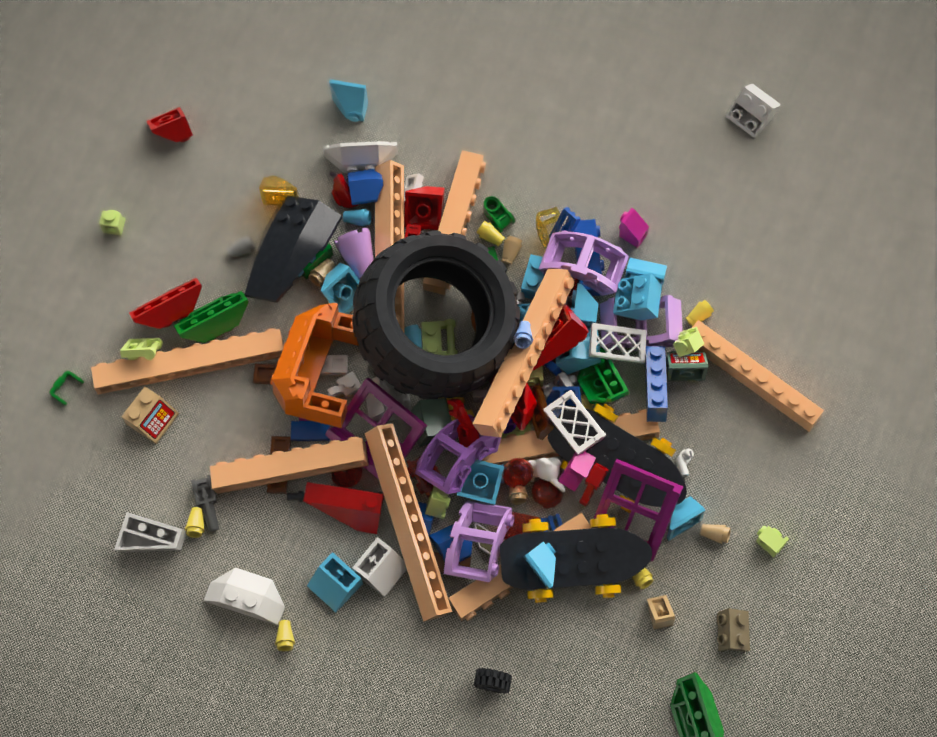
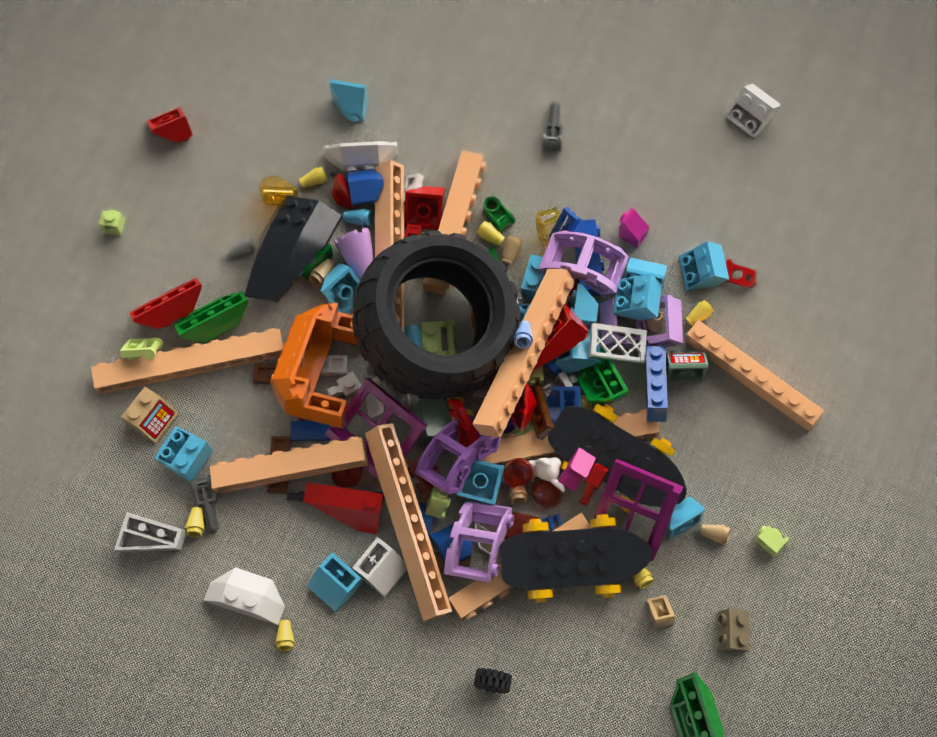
green piece [50,370,84,406] -> none
medium azure slope [523,541,556,589] -> none
white window [543,390,606,455] -> none
yellowish green brick [673,327,704,357] -> none
white arm [675,448,694,477] -> none
none -> medium azure slope [154,426,213,482]
none -> light yellow cone [299,166,328,189]
none -> dark grey connector [543,101,563,152]
none -> tan cone [647,310,665,332]
none -> medium azure slope [679,241,729,291]
none -> red piece [721,258,757,288]

